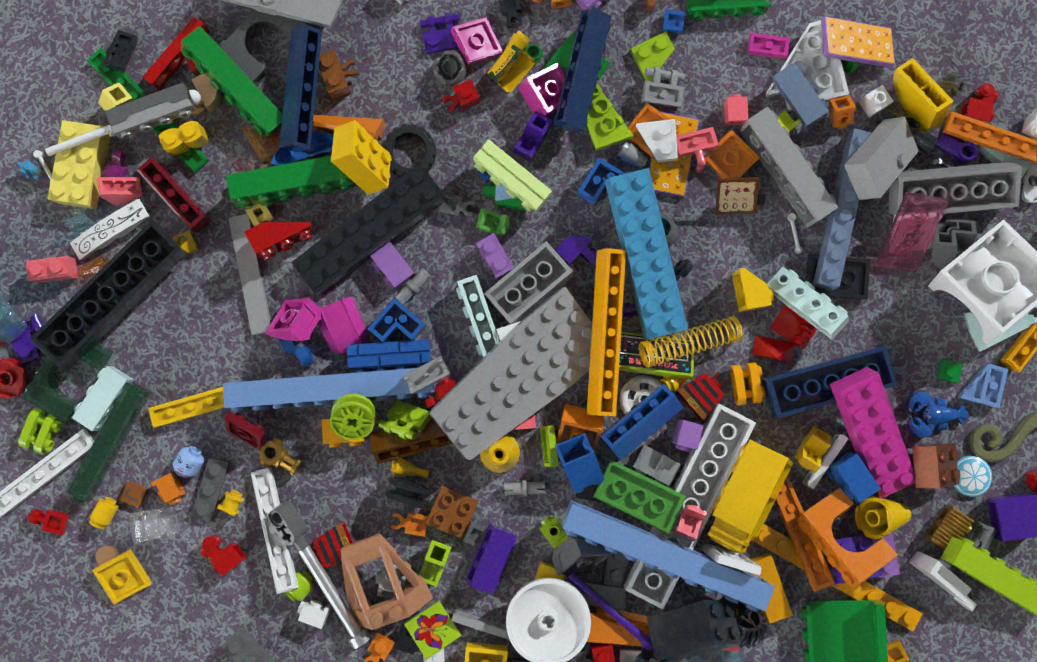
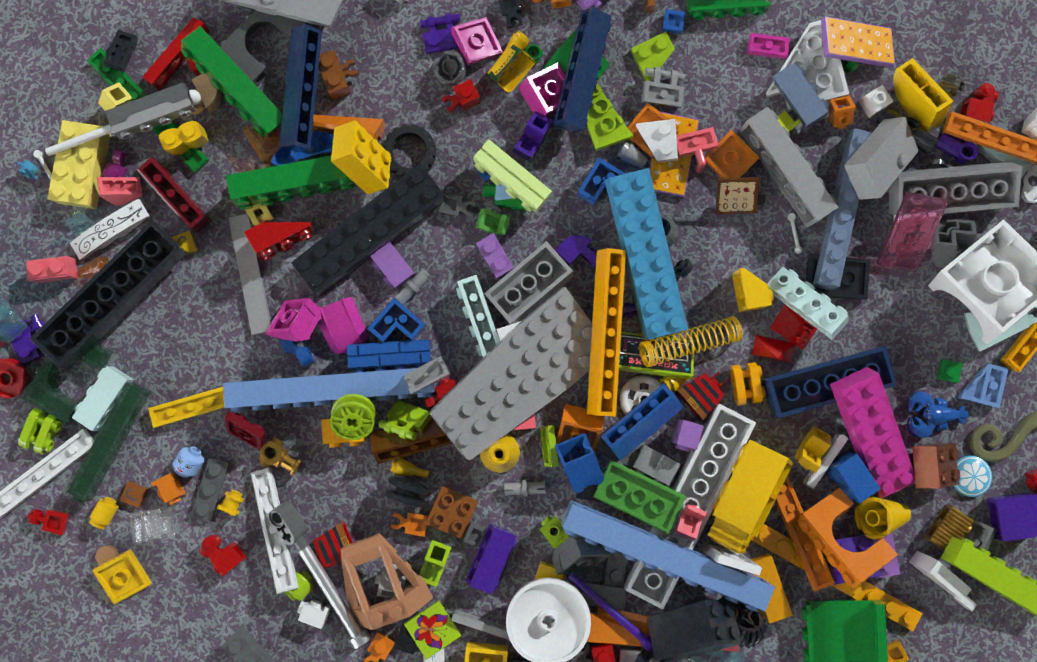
coral brick [724,94,748,126] -> none

